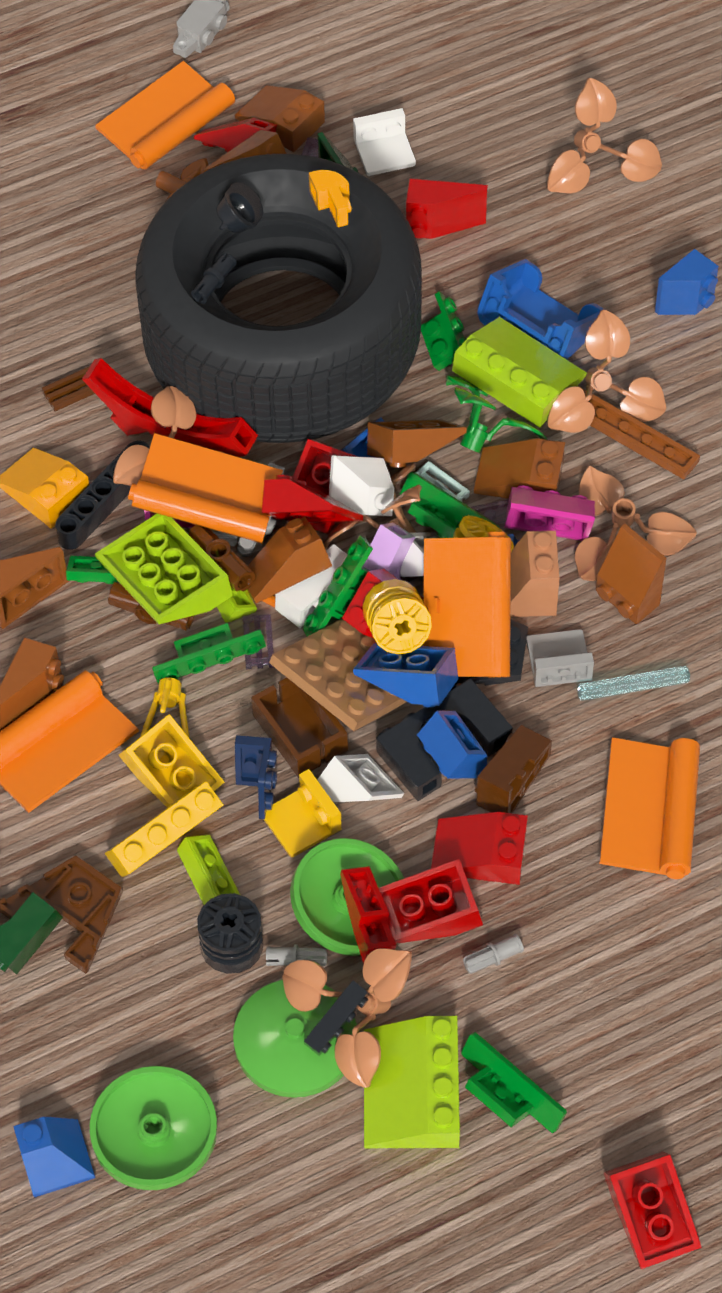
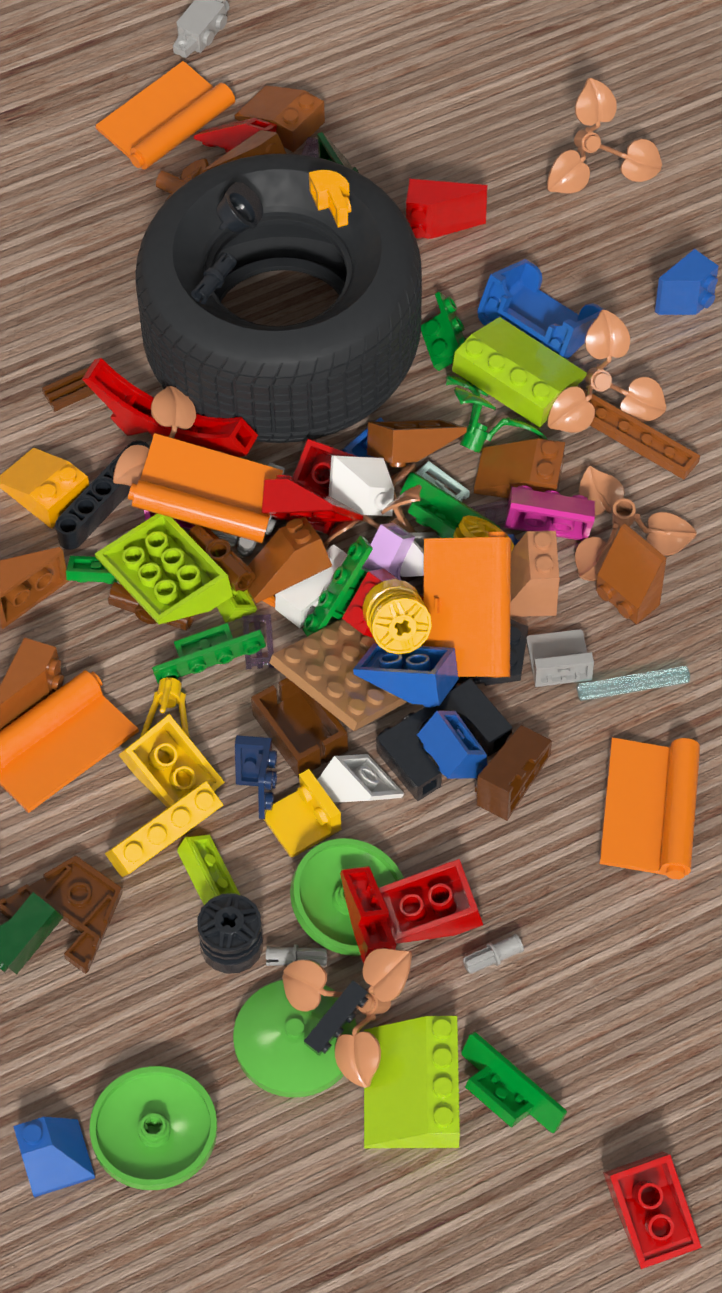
white bracket [353,108,416,176] -> none
red slope [431,812,528,885] -> none

